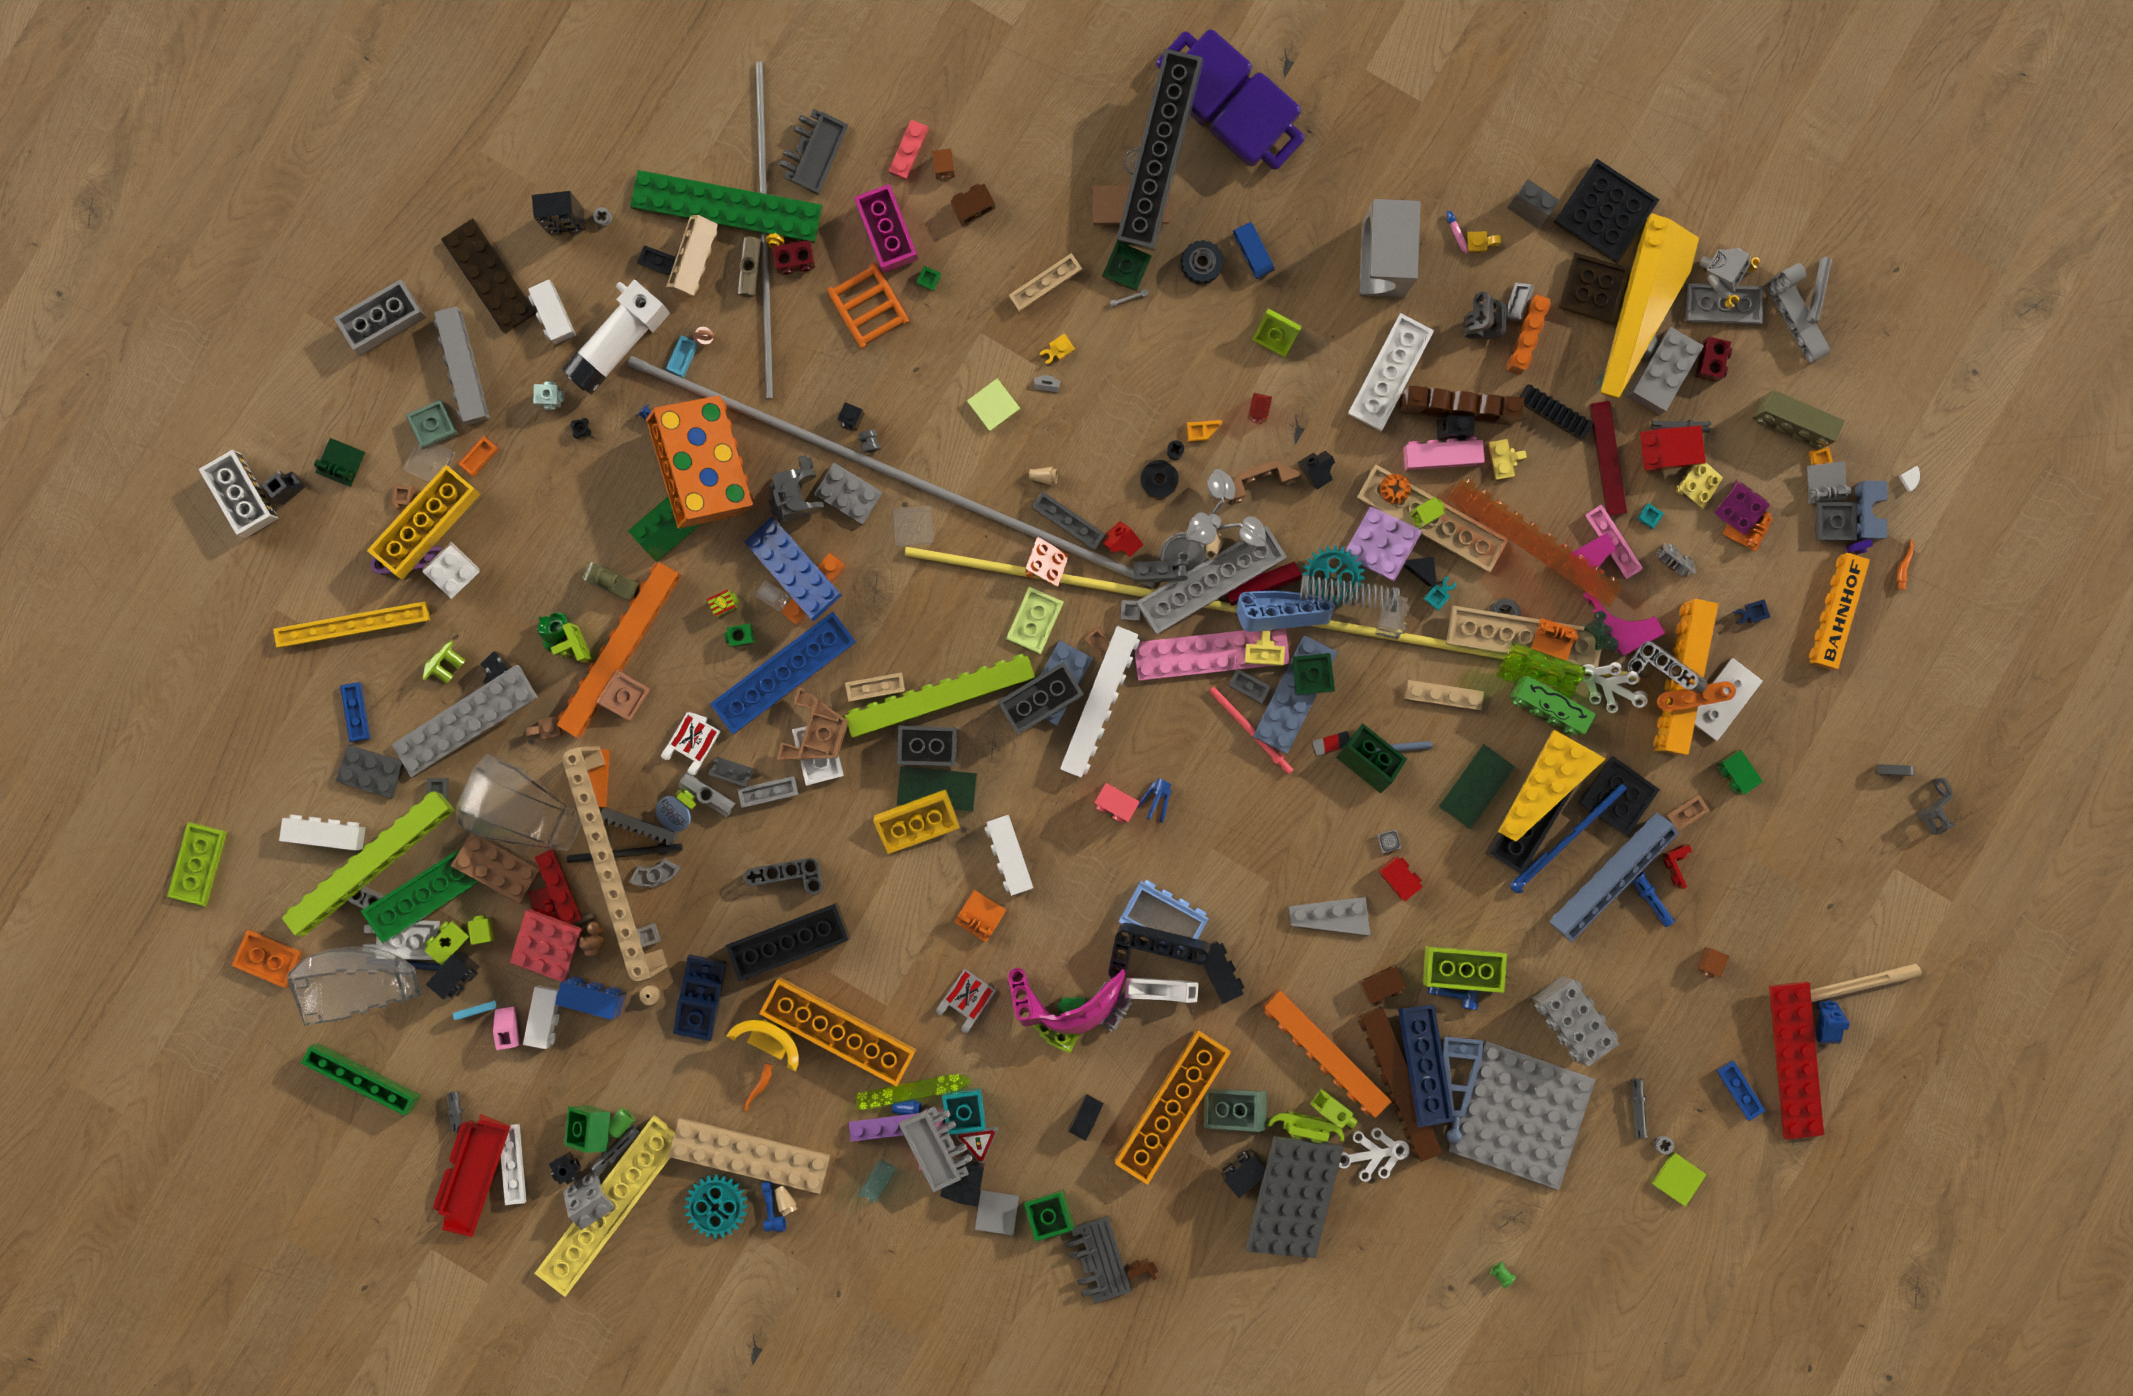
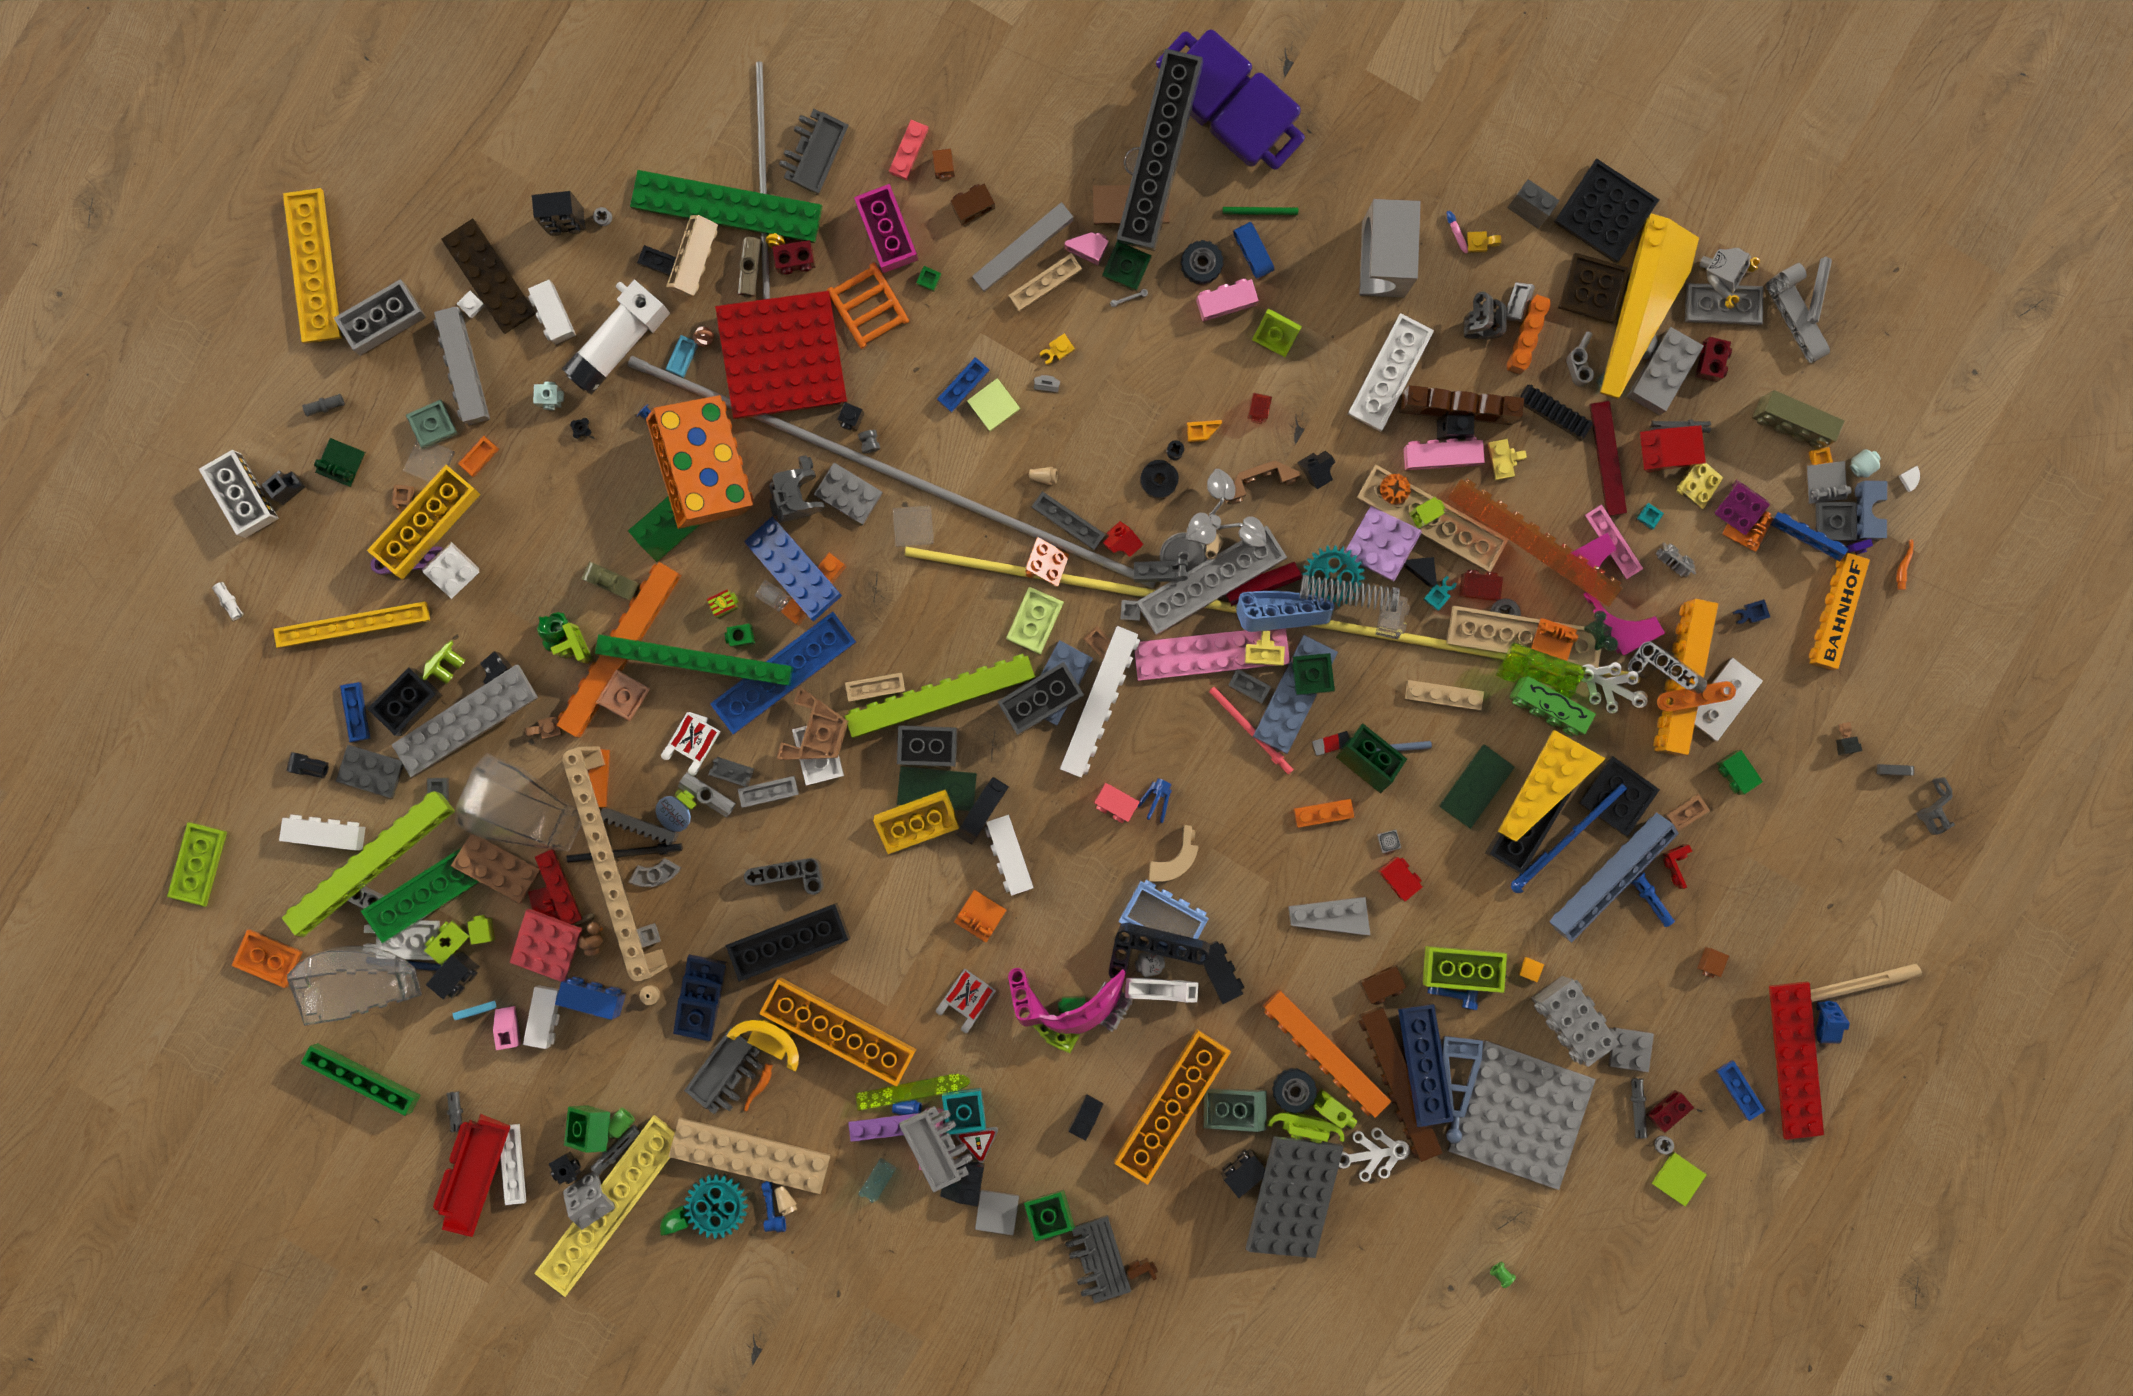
none -> white pin [212,582,244,621]
none -> yellow plate [283,188,342,344]
none -> black piece [286,752,329,778]
none -> dark grey pin [302,394,345,417]
none -> black brick [367,667,443,736]
none -> white plate [457,291,485,318]
none -> green brick [595,634,793,686]
none -> green brick [660,1205,690,1236]
none -> dark grey hinge [684,1028,763,1114]
none -> red plate [715,291,847,419]
none -> blue plate [937,357,990,413]
none -> black arch [956,777,1009,845]
none -> light grey slope [972,202,1073,292]
none -> bright pink slope [1064,232,1109,265]
none -> light grey head [1135,952,1165,977]
none -> tan arch [1149,825,1198,881]
none -> bright pink brick [1196,279,1259,322]
none -> green bar [1222,207,1299,215]
none -> black wheel [1272,1068,1317,1113]
none -> orange plate [1294,799,1354,828]
none -> clear red brick [1459,570,1503,601]
none -> light orange tile [1518,957,1544,982]
none -> light grey beam [1566,331,1594,387]
none -> light grey plate [1608,1027,1654,1072]
none -> dark red brick [1646,1090,1694,1133]
none -> blue plate [1770,512,1848,561]
none -> pearl dark grey piece [1836,722,1862,755]
none -> light aqua head [1850,449,1881,478]

